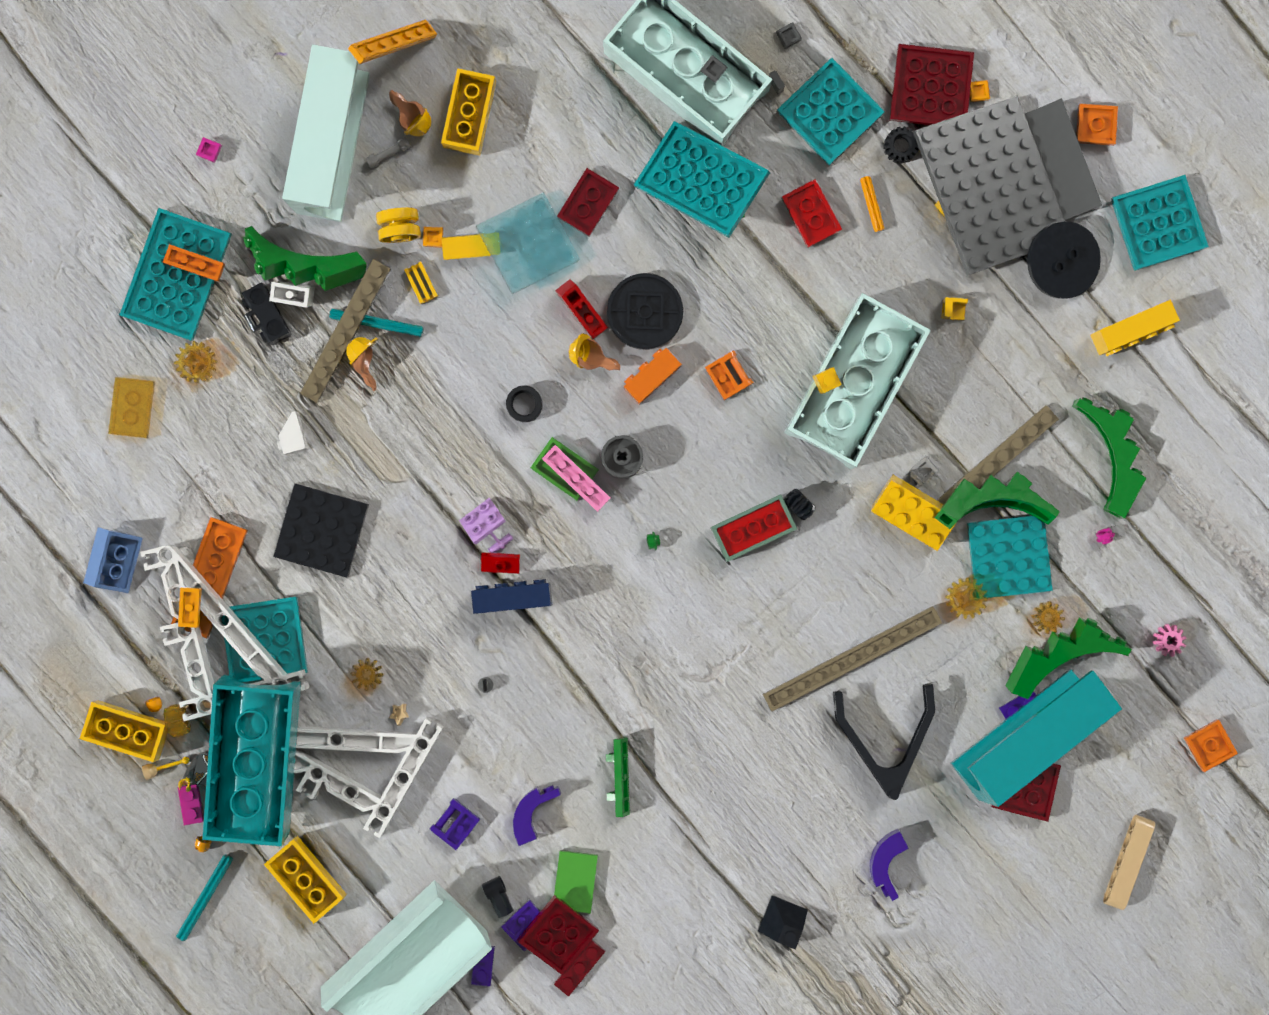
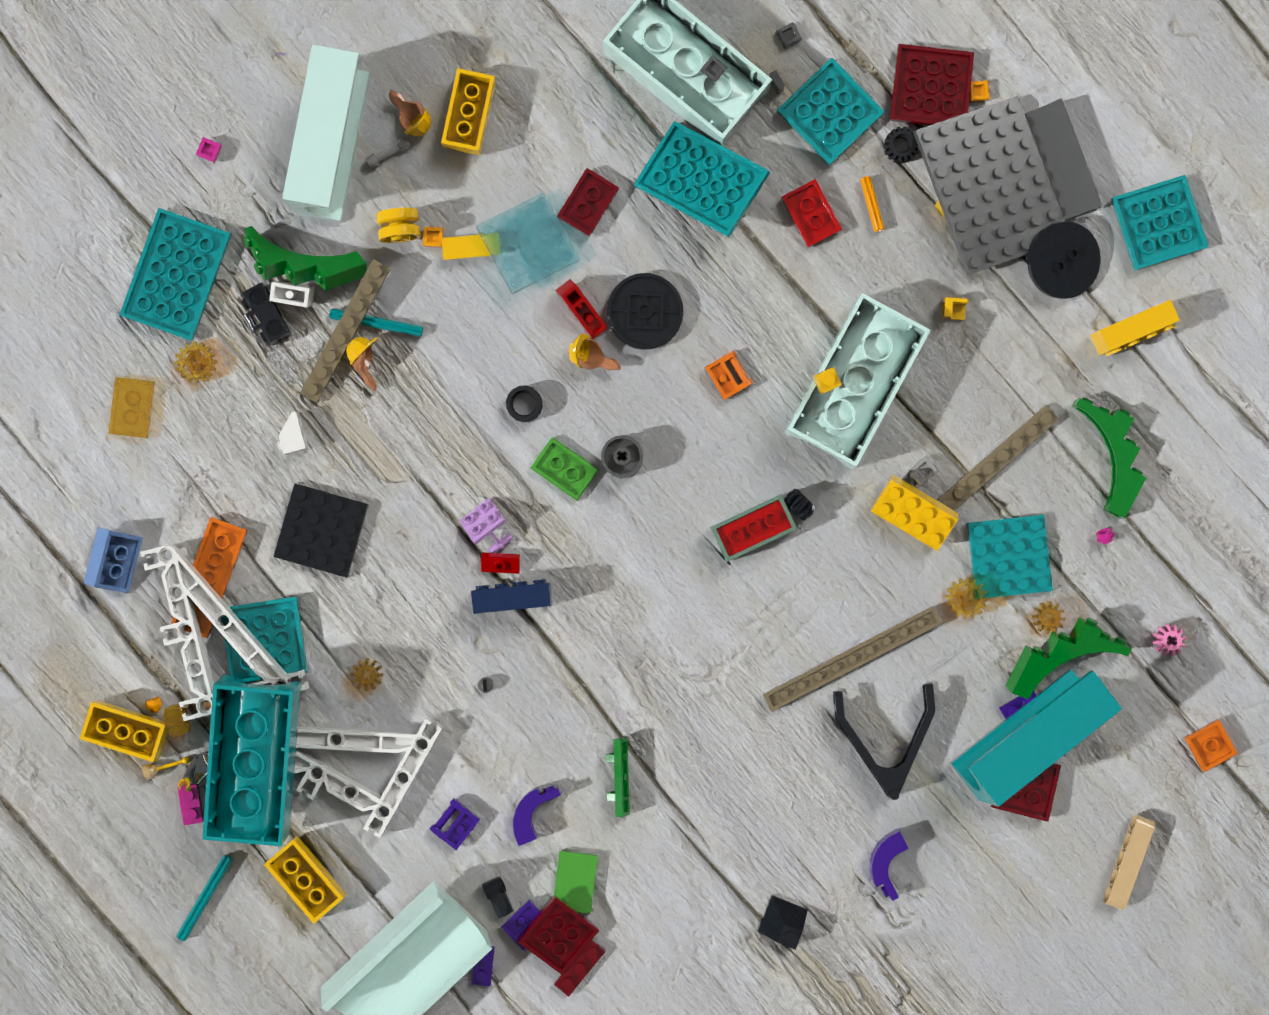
orange plate [163,244,225,282] -> none
light orange plate [178,587,202,628] -> none
light orange hinge [195,836,212,853] -> none
light orange tile [348,19,437,64] -> none
tan piece [389,704,409,726] -> none
yellow tile [404,262,438,305] -> none
bright pink plate [542,445,610,512] -> none
orange brick [624,348,682,405] -> none
green plate [647,532,660,550] -> none
green arch [934,472,1060,529] -> none
orange plate [1076,104,1118,146] -> none

